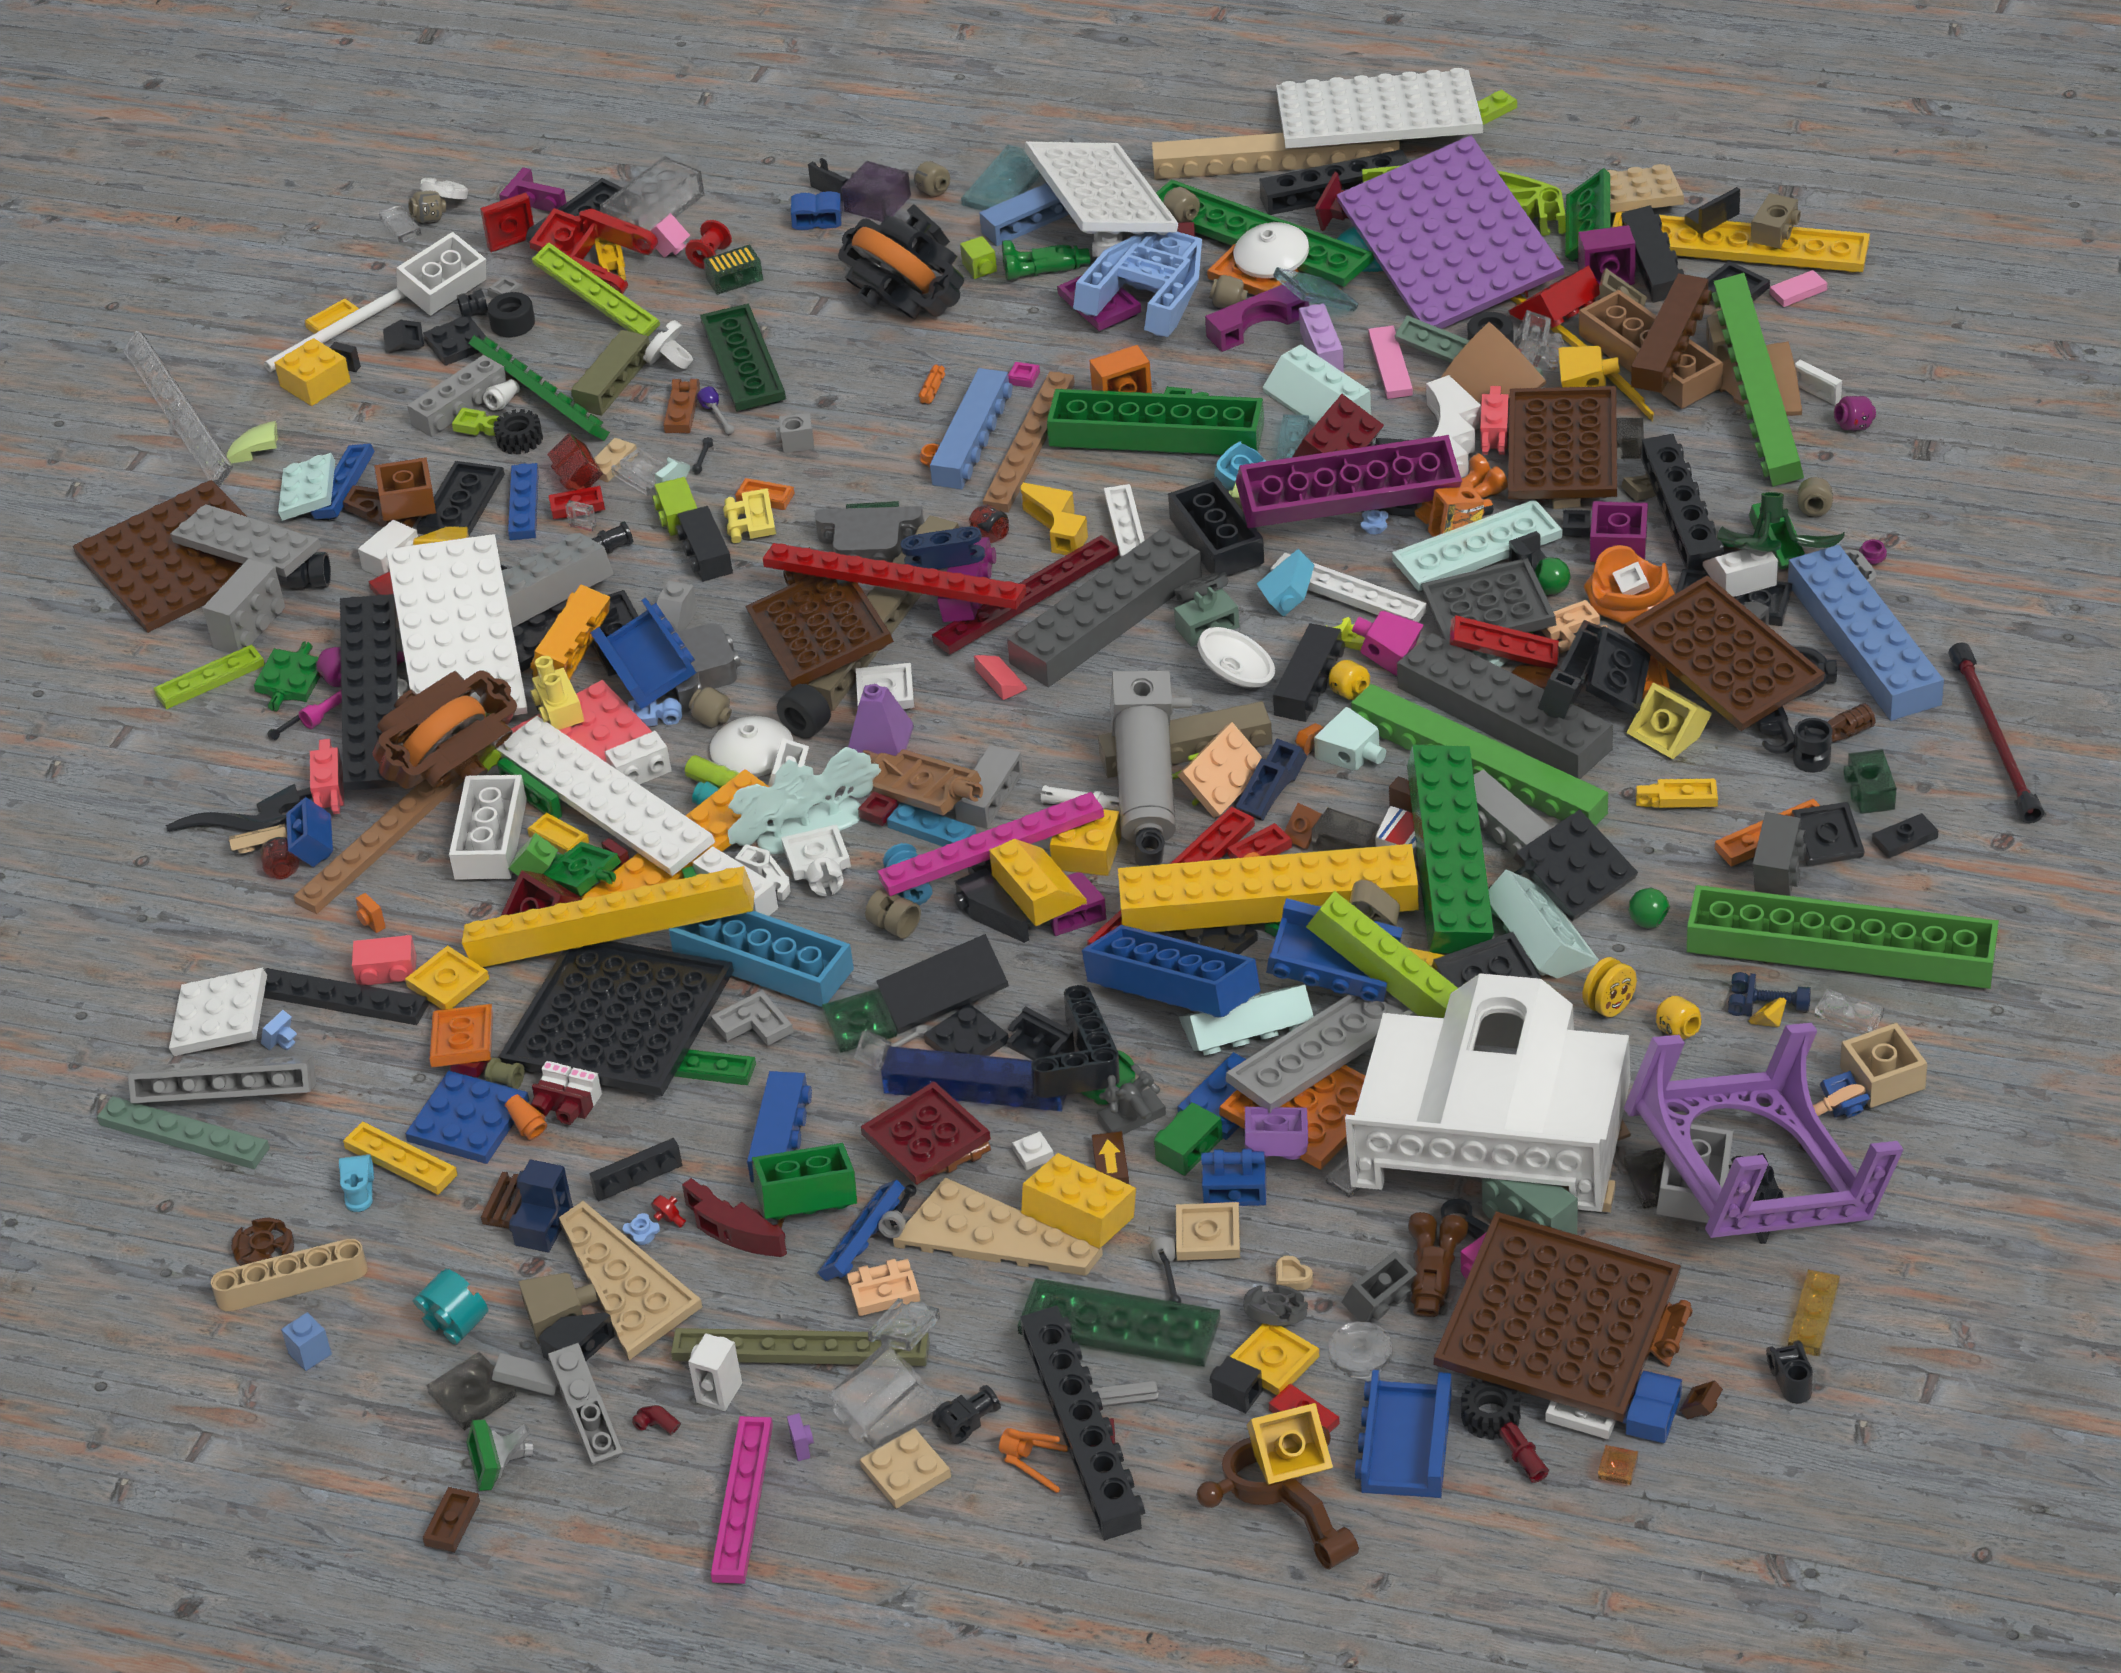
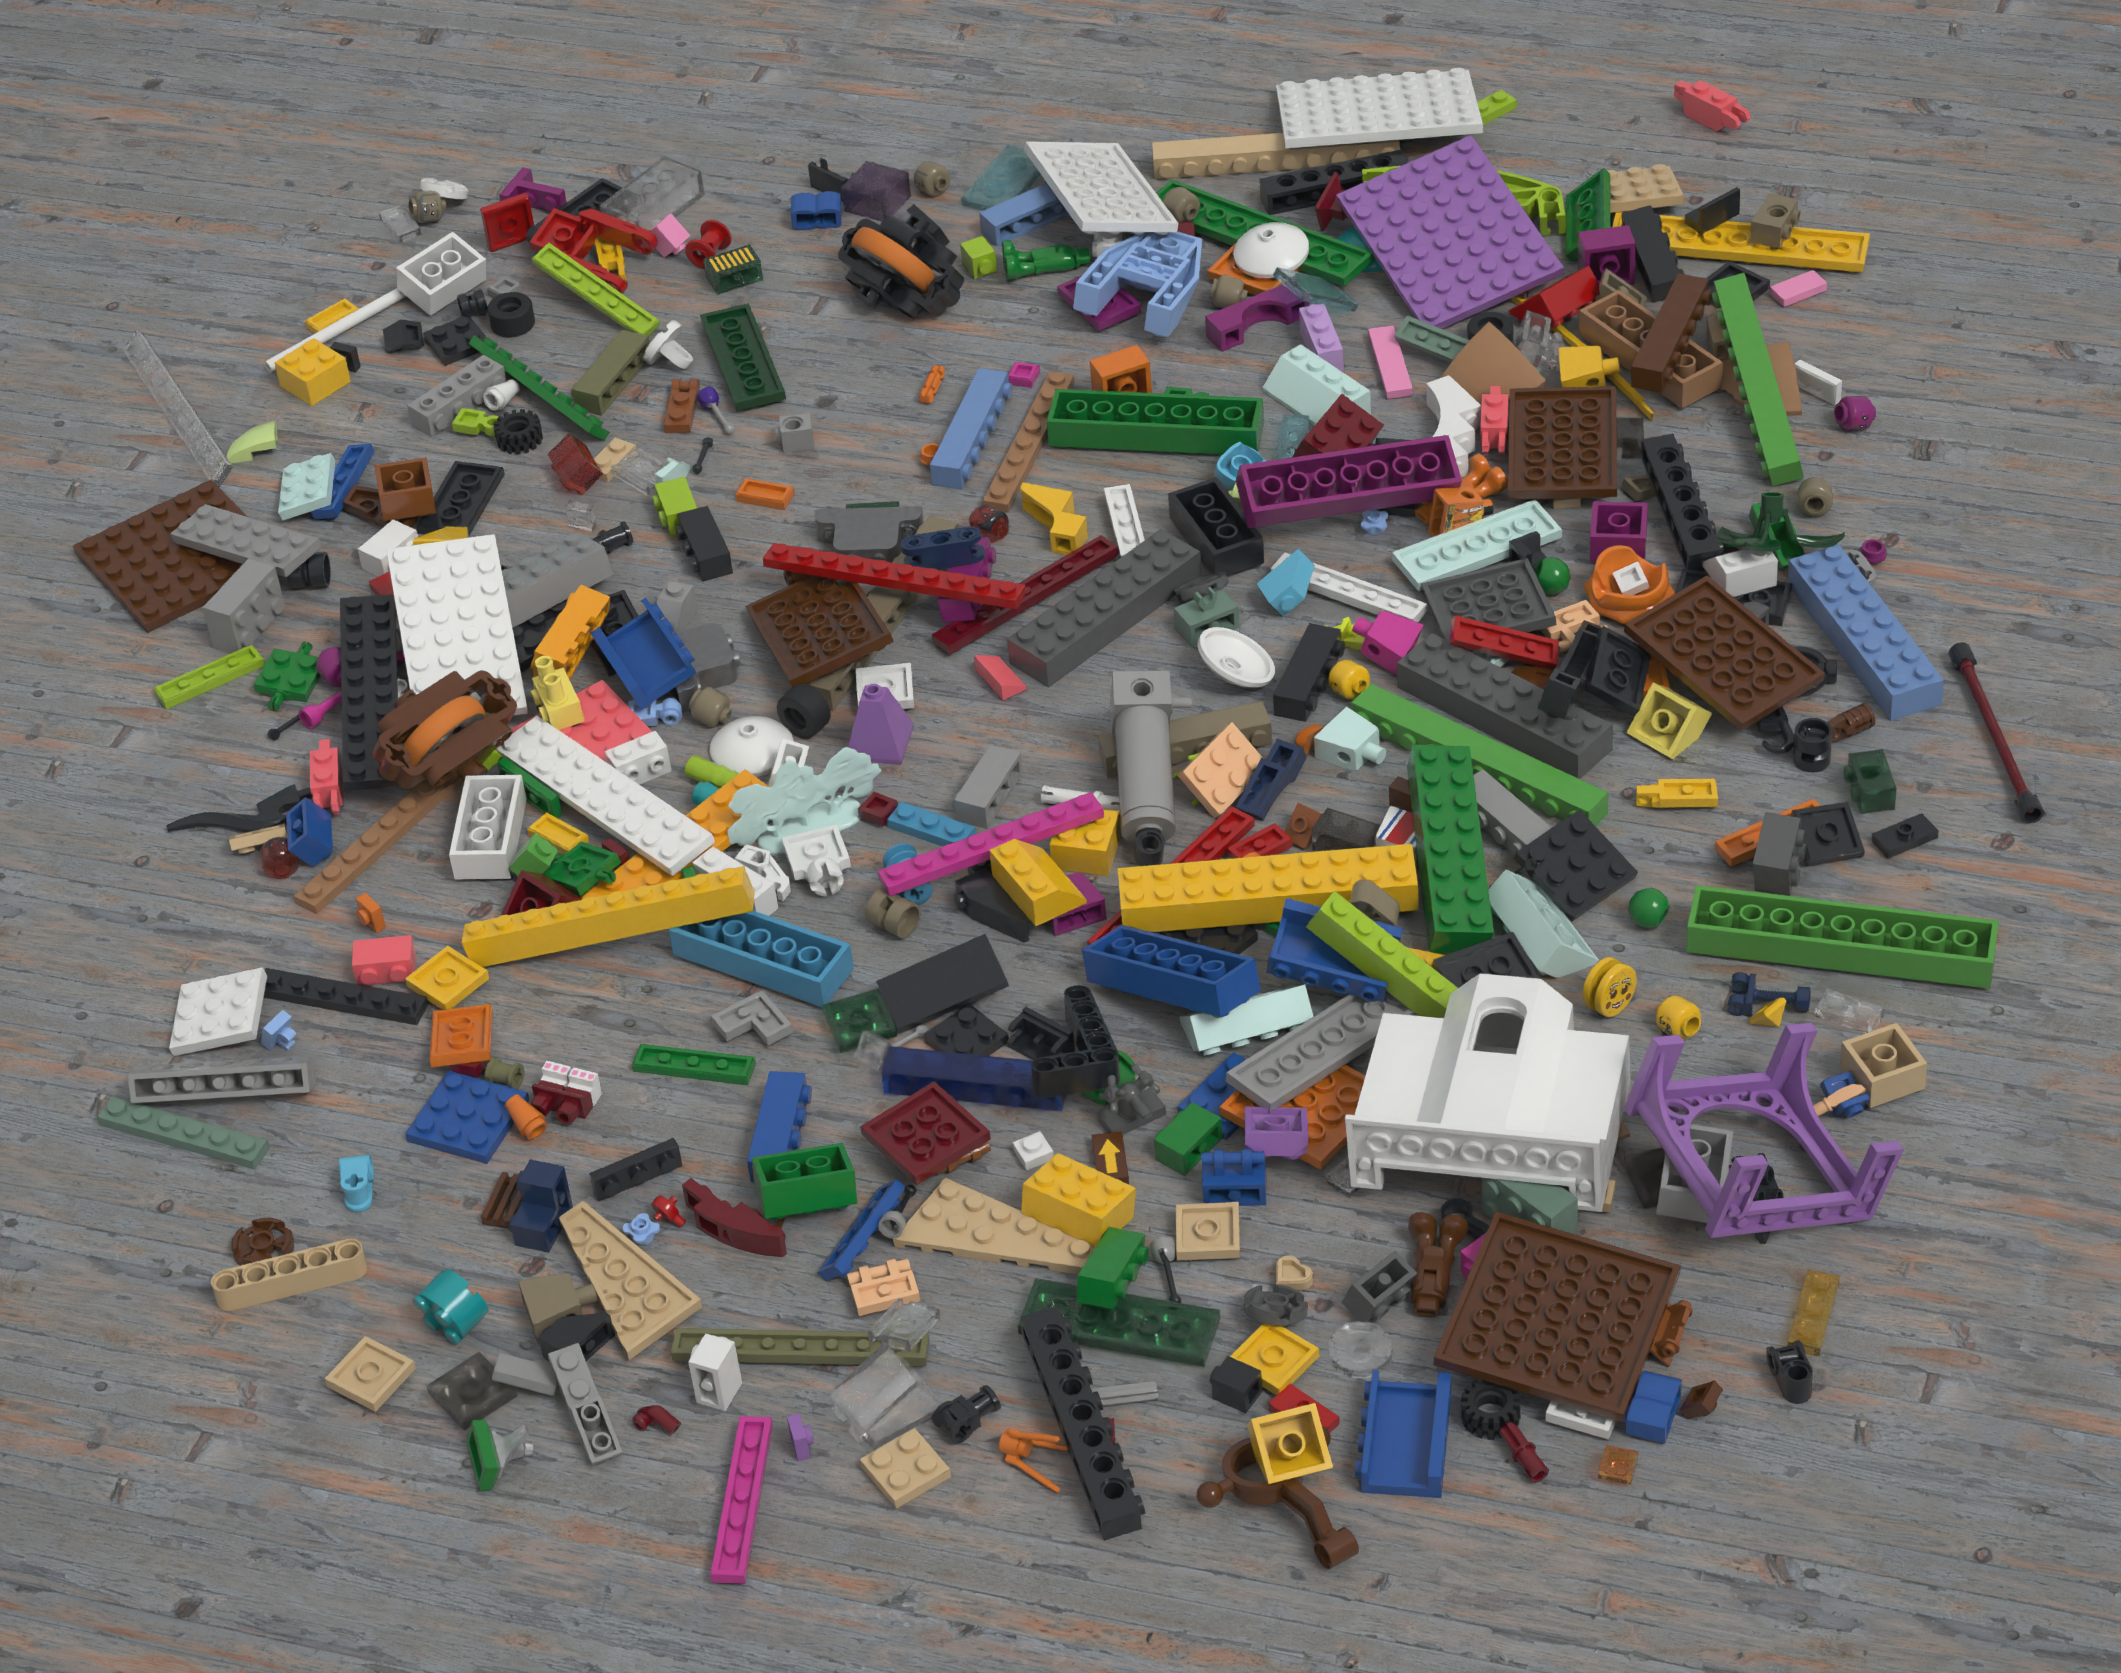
medium blue brick [281,1312,332,1371] -> none
yellow plate [343,1121,458,1195] -> none
reddish brown plate [423,1487,480,1553] -> none
black plate [498,941,734,1096] -> none
blue plate [508,463,539,540] -> none
red plate [548,485,605,519] -> none
light yellow plate [723,488,776,543] -> none
medium nougat plate [863,749,983,816] -> none
black plate [1562,510,1591,537] -> none
none -> tan plate [324,1336,416,1412]
none -> green brick [1077,1227,1149,1310]
none -> coral hinge [1674,80,1751,132]

